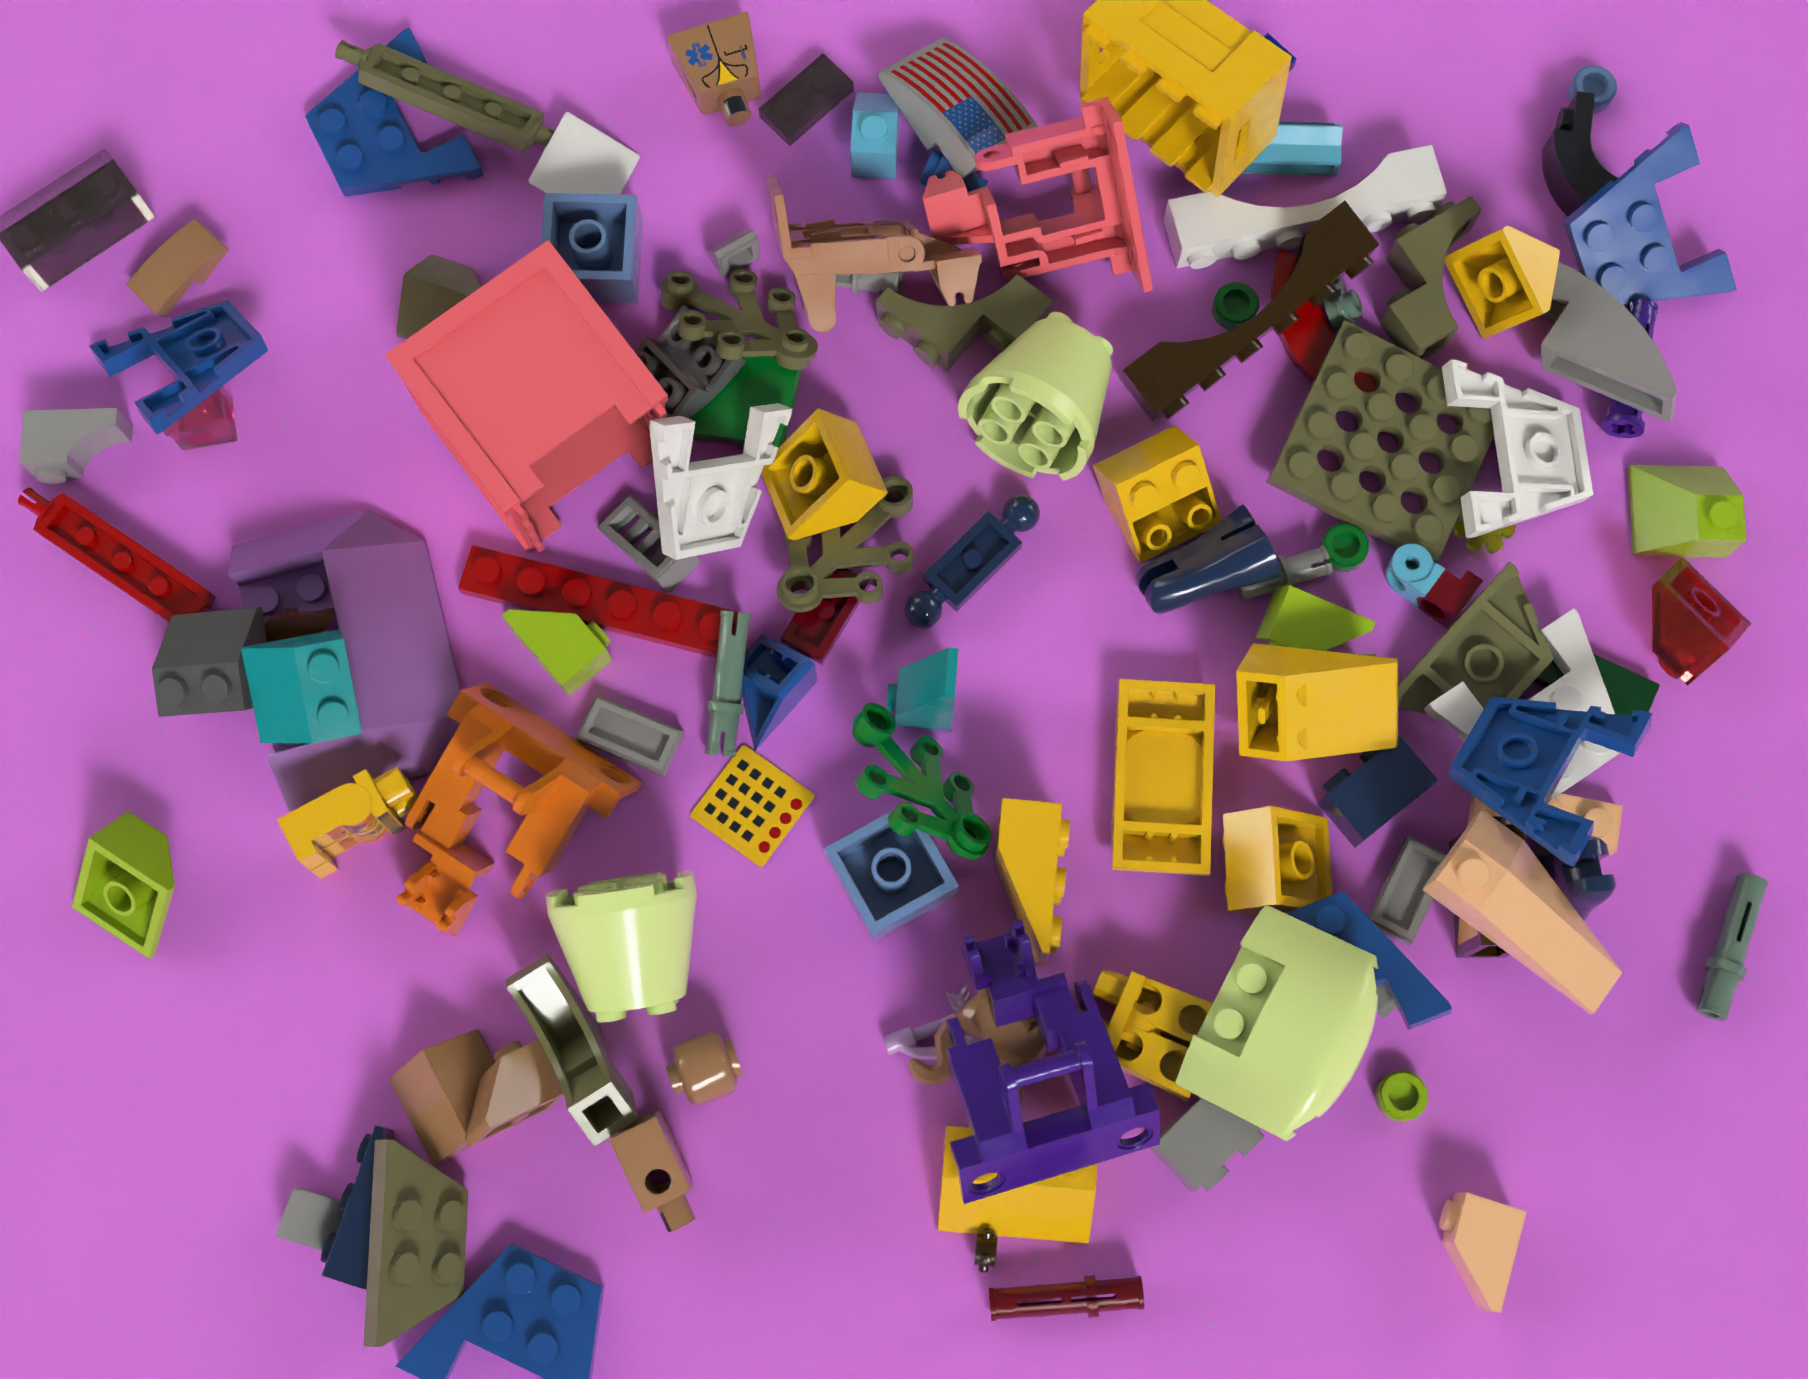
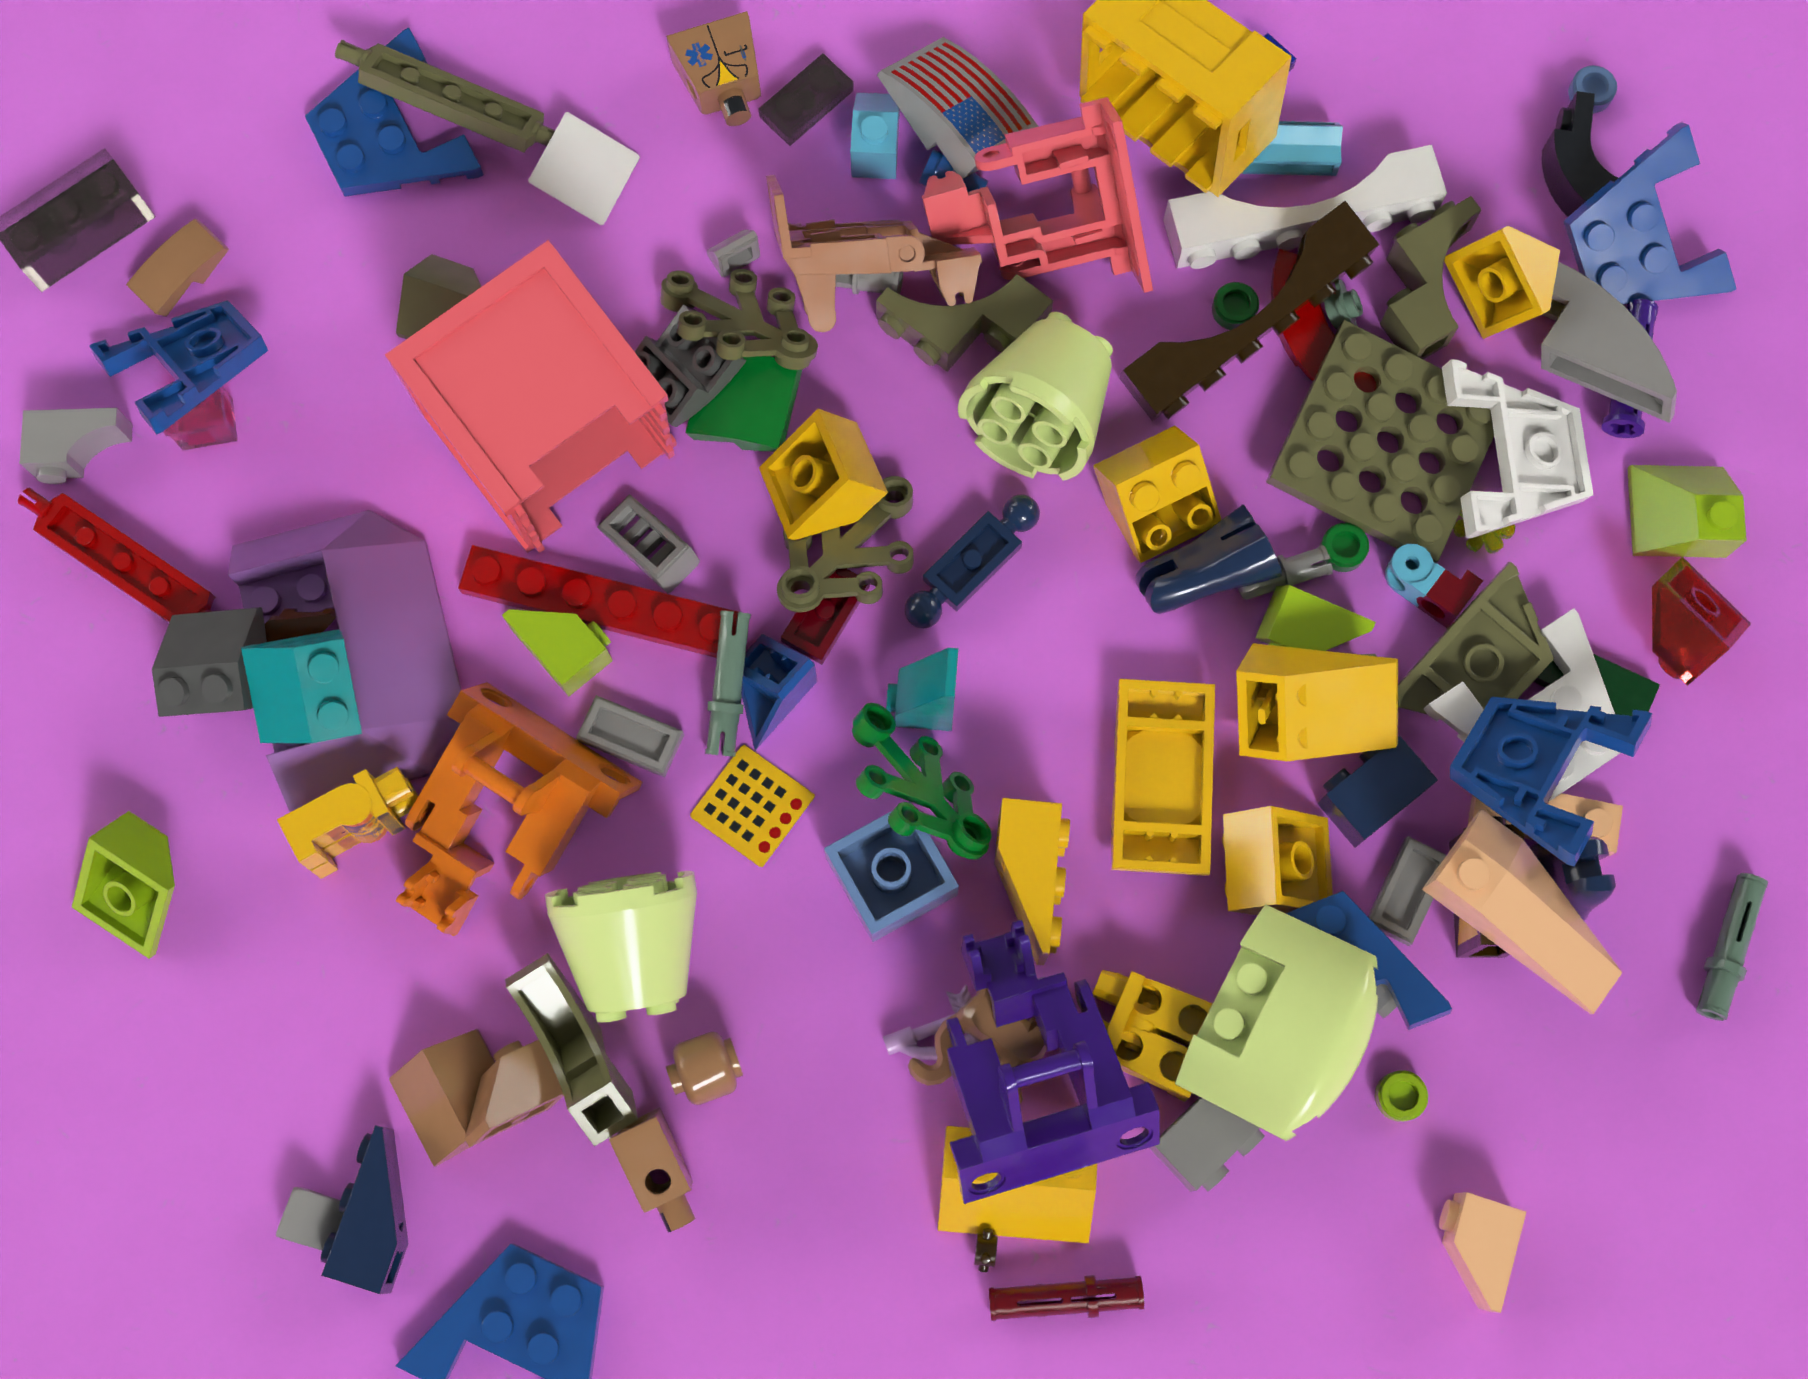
olive wing [363,1139,468,1347] -> none
medium blue brick [541,193,643,303] -> none
white wing [649,403,792,560] -> none

